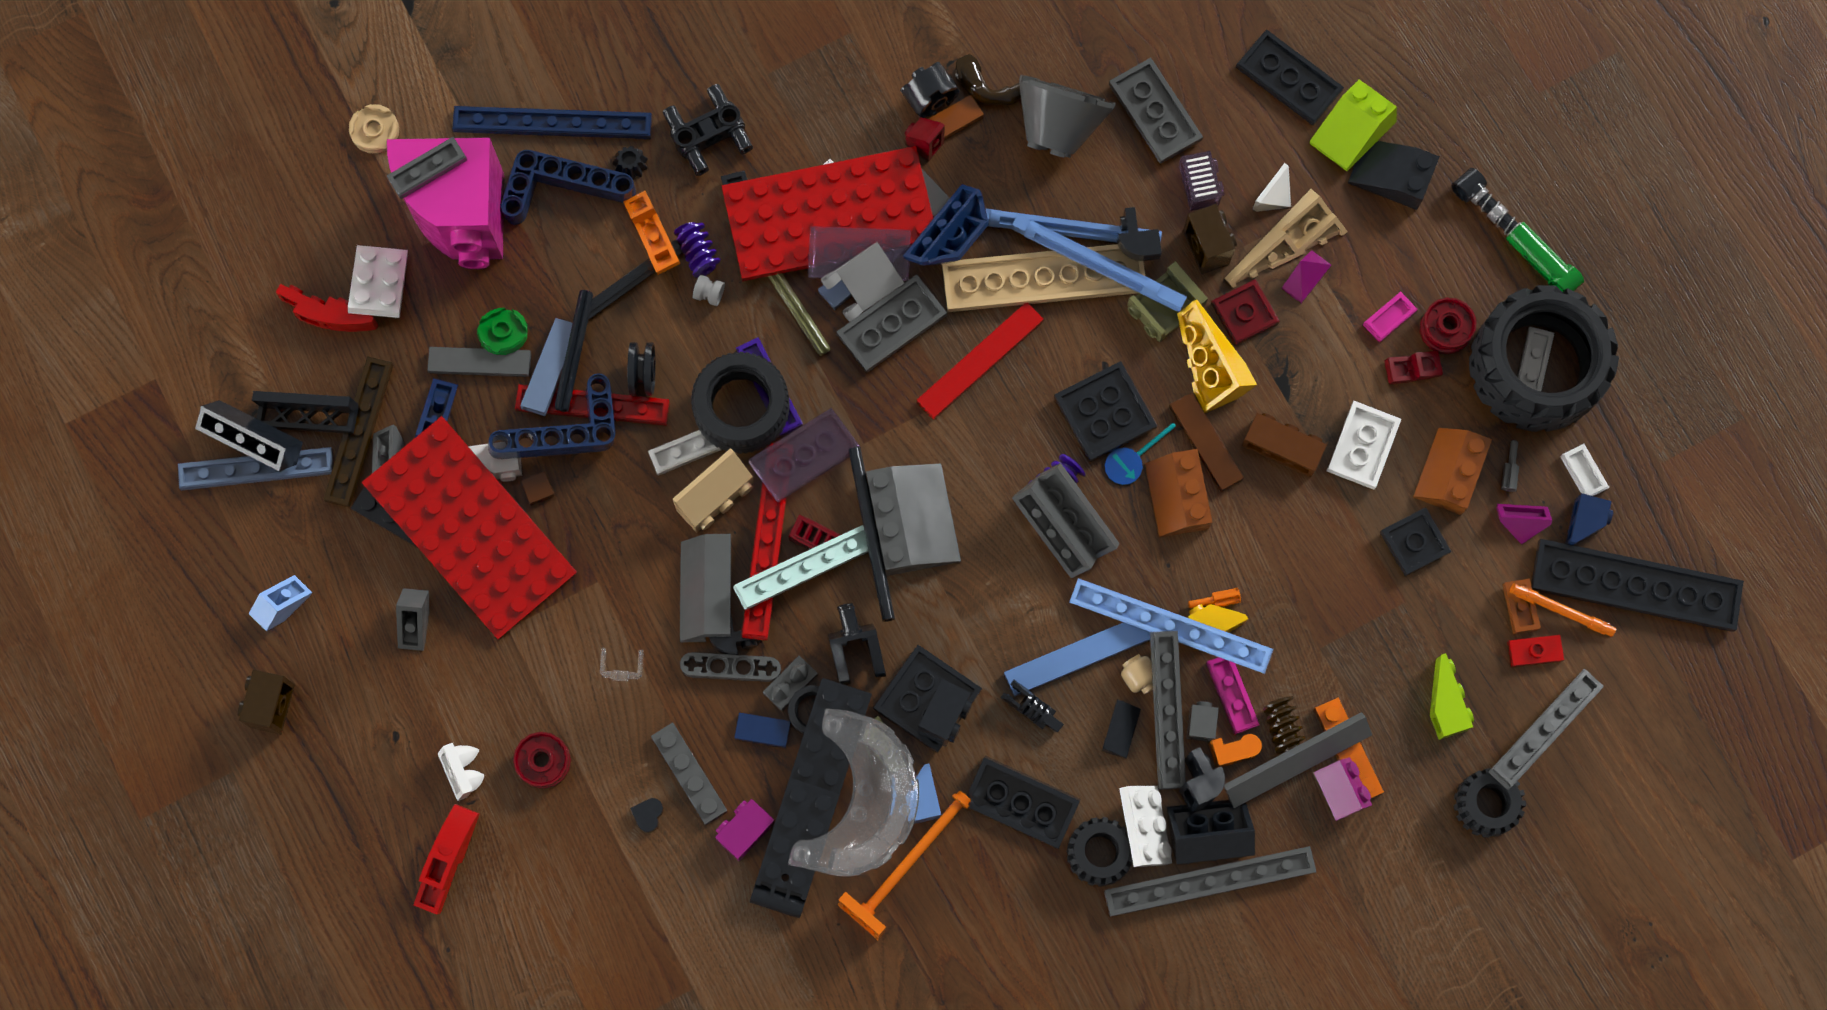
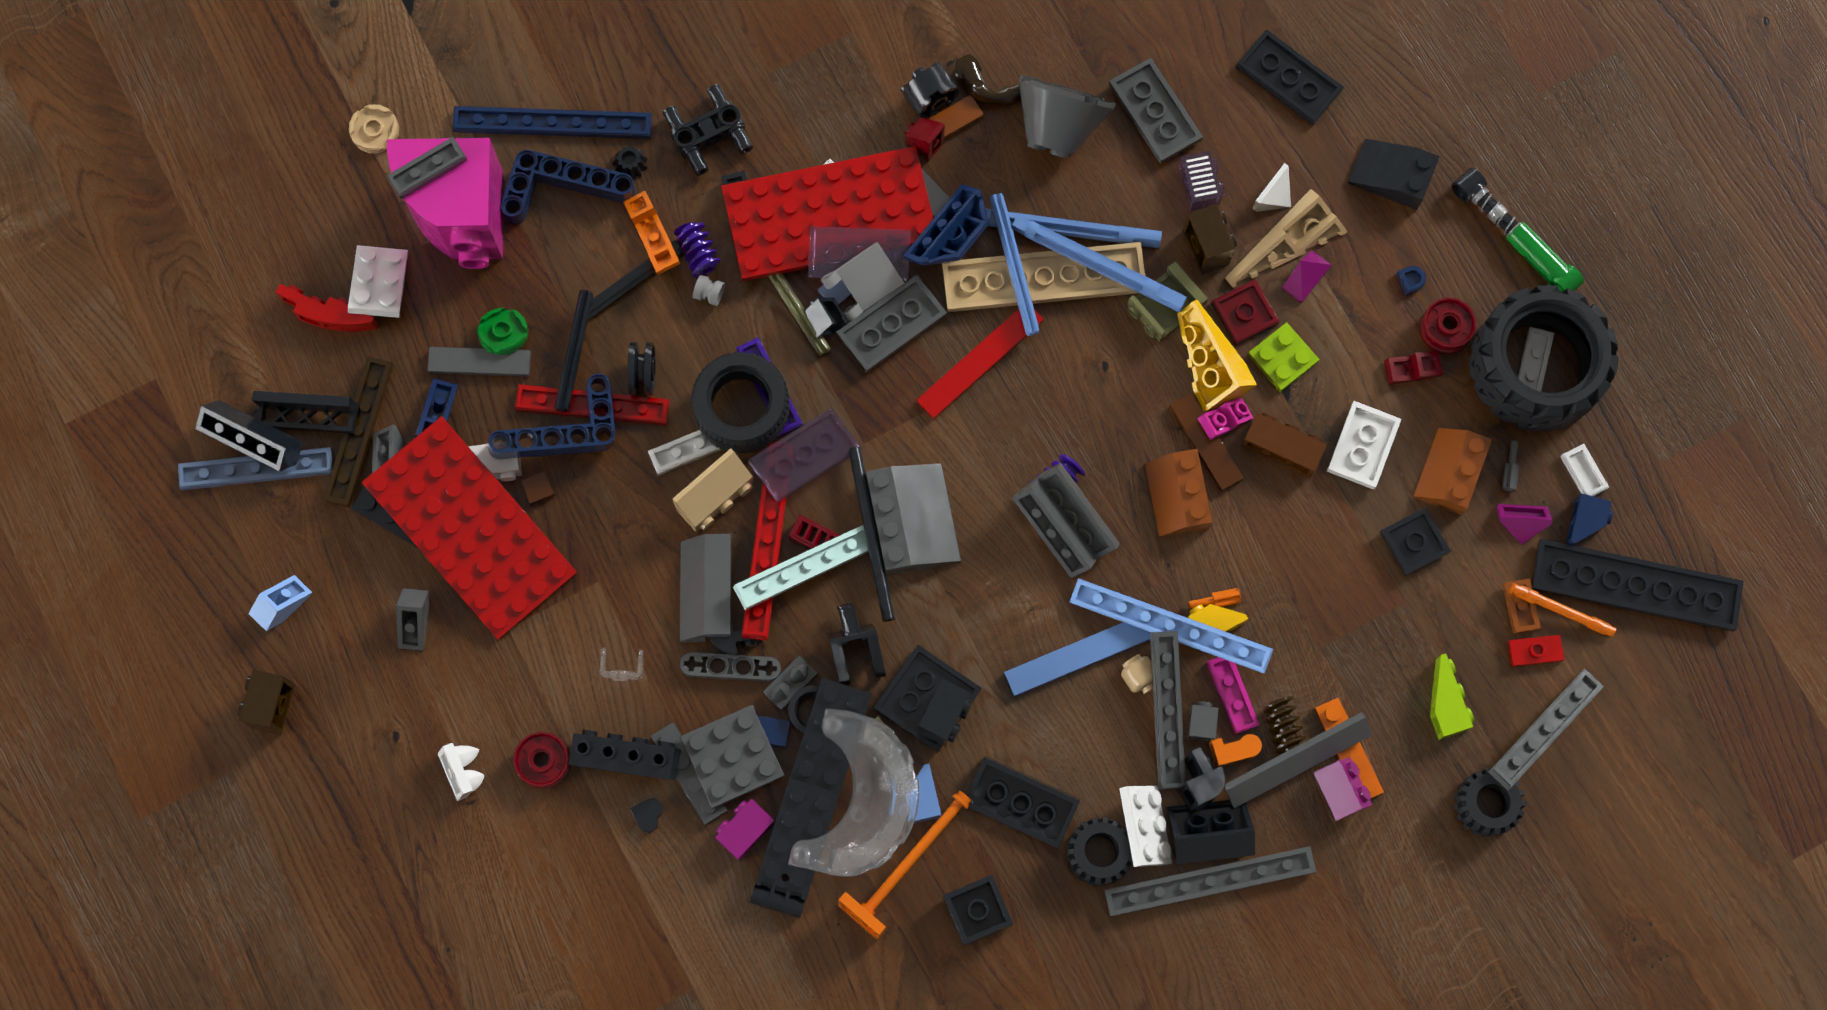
red slope [413,804,480,915] -> none
sand blue tile [520,318,572,416] -> none
black hinge [1000,679,1064,732] -> none
black plate [1054,361,1157,462] -> none
black slope [1102,699,1141,759] -> none
blue piece [1105,423,1176,485] -> none
black brick [1117,207,1162,261] -> none
lime slope [1310,79,1397,171] -> none
dark pink tile [1363,292,1418,343] -> none
none -> black brick [568,729,681,781]
none -> dark grey plate [680,705,784,809]
none -> black window [805,297,848,338]
none -> black brick [943,875,1013,947]
none -> medium blue axle [990,193,1039,336]
none -> dark pink slope [1198,397,1254,440]
none -> lime plate [1248,322,1320,392]
none -> dark blue tile [1396,266,1426,296]

